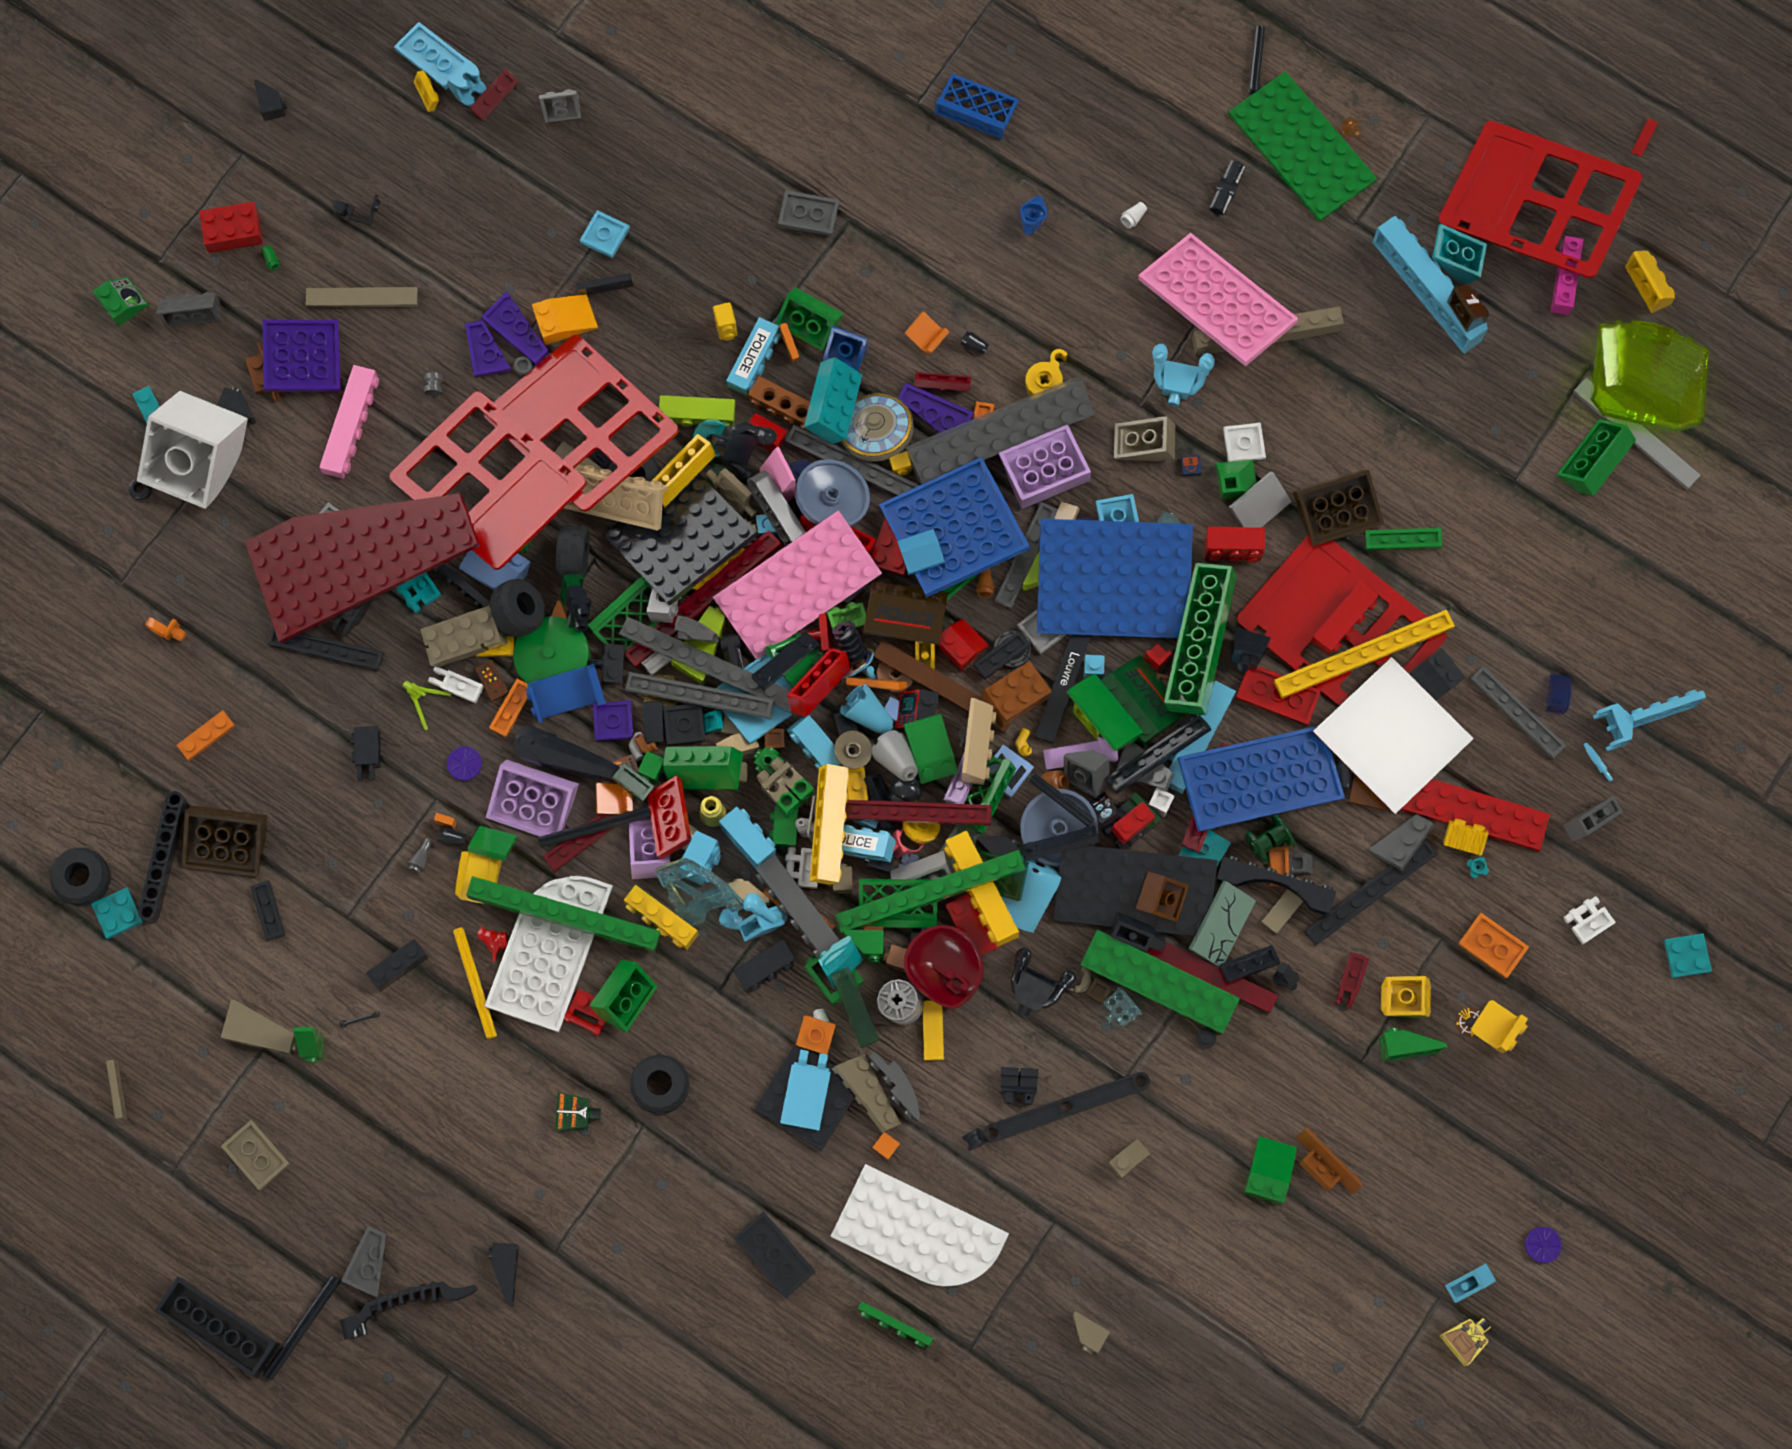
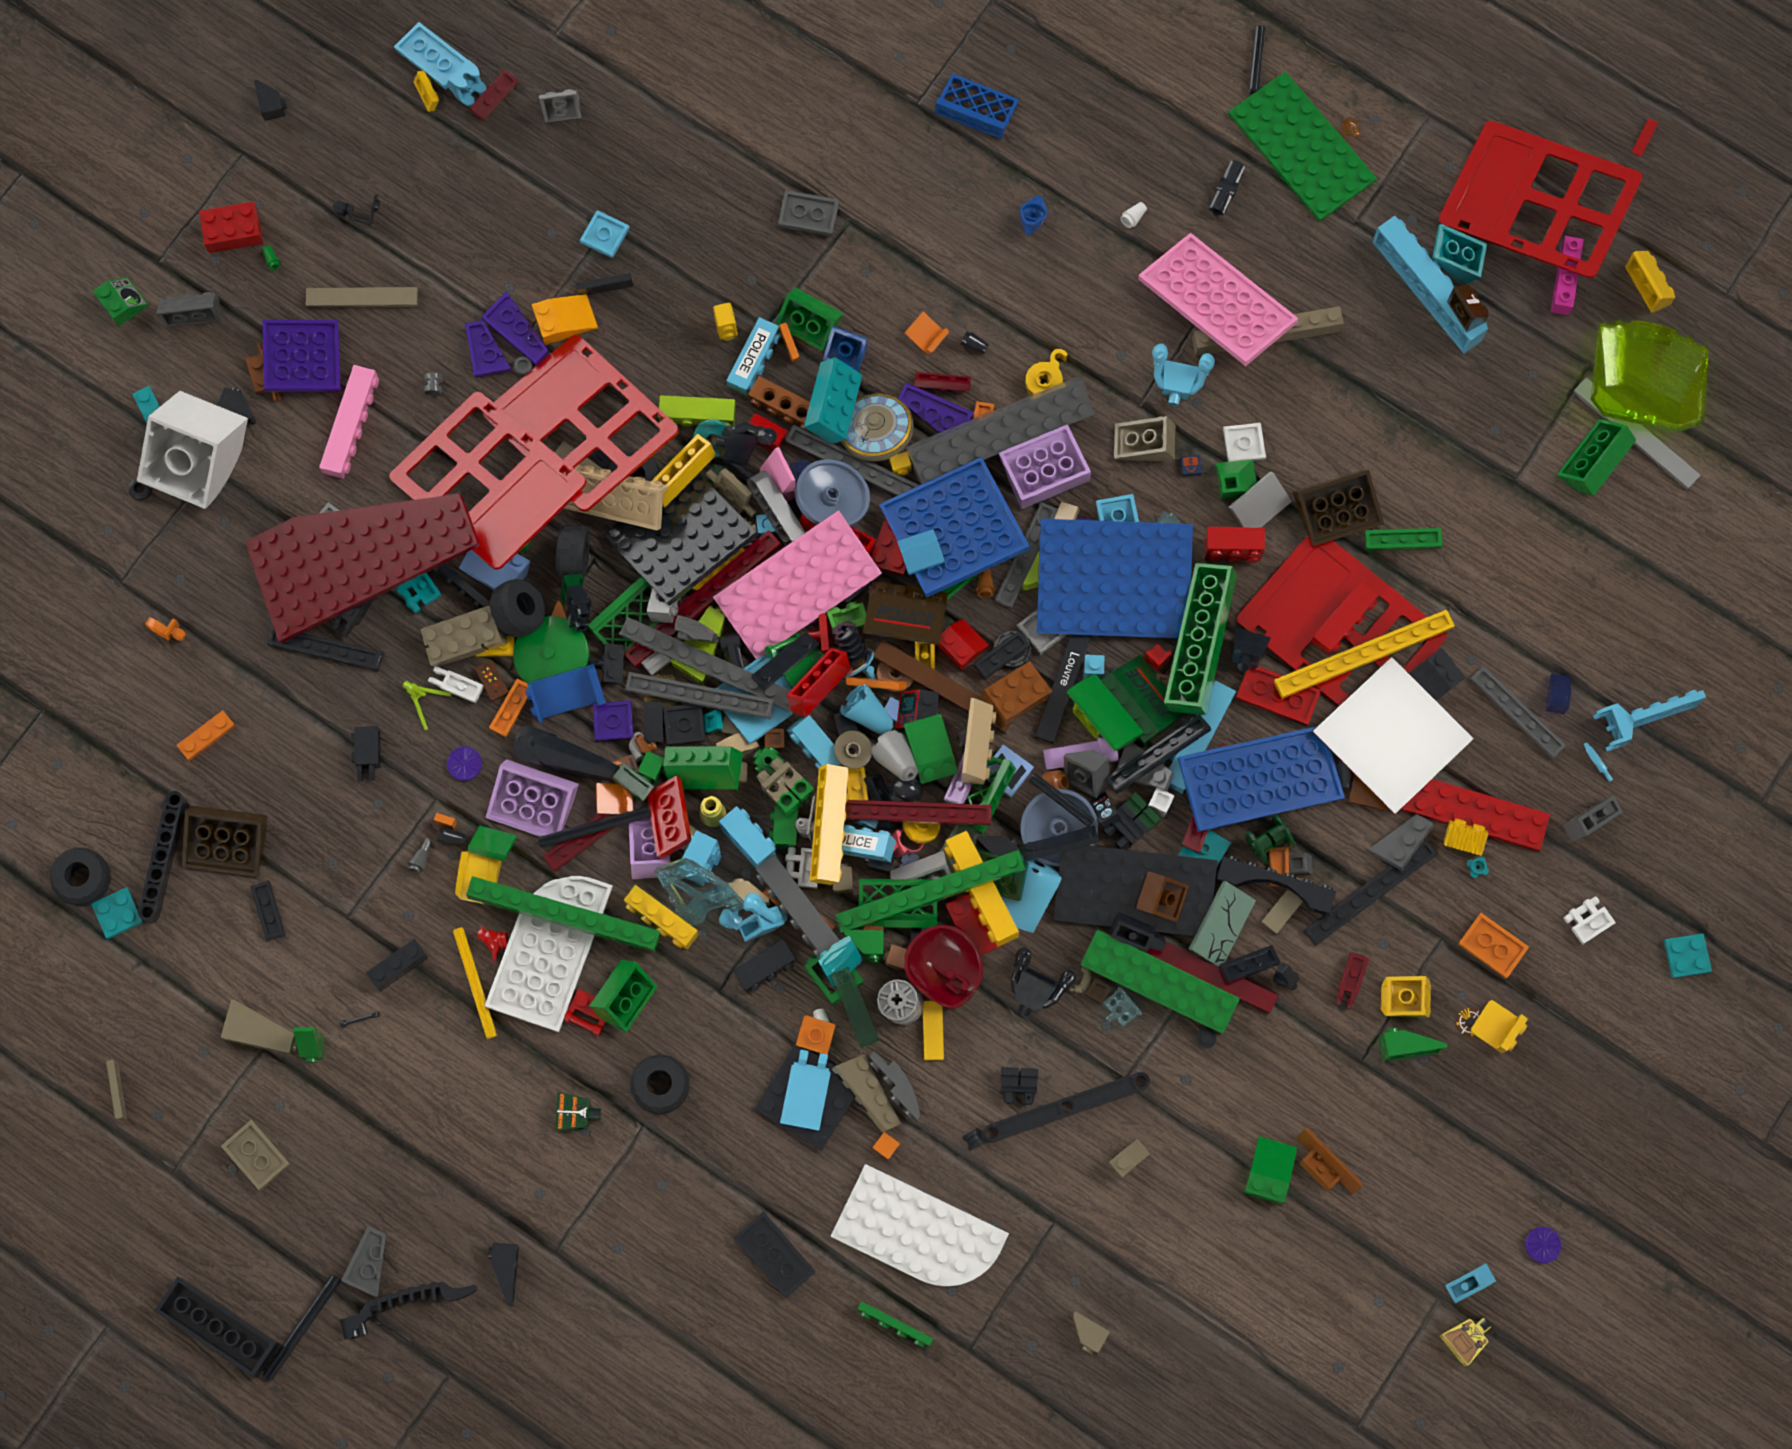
yellow arm [1015,728,1032,757] -> none
red brick [1112,802,1156,845] -> none

